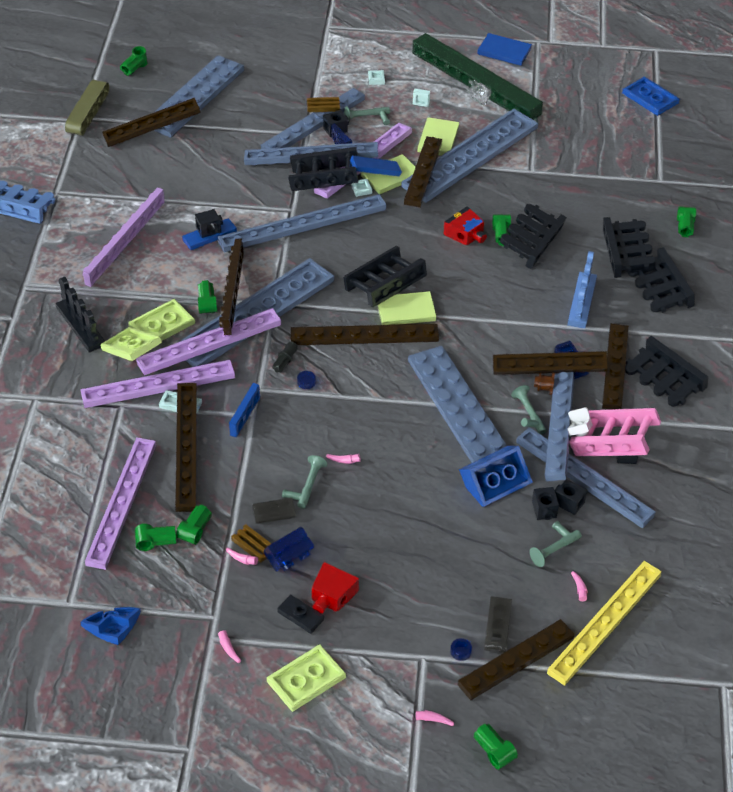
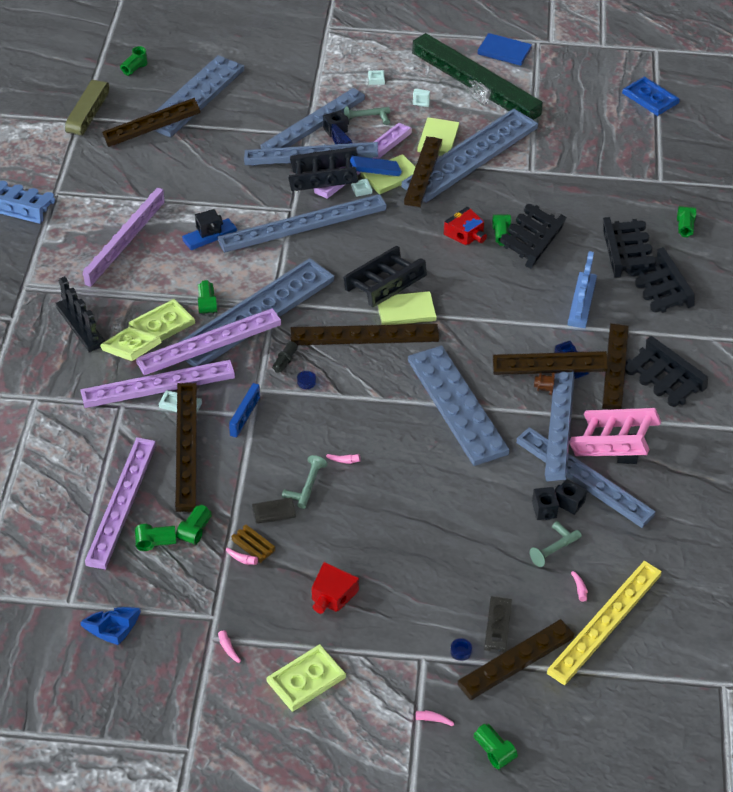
dark brown plate [219,238,244,335] -> none
clear blue brick [264,527,314,572] -> none
black plate [277,594,324,634] -> none
pearl gold tile [307,97,340,112] -> none
blue slope [459,446,533,507] -> none
sand green piece [511,385,547,435] -> none
white bracket [568,407,593,436] -> none

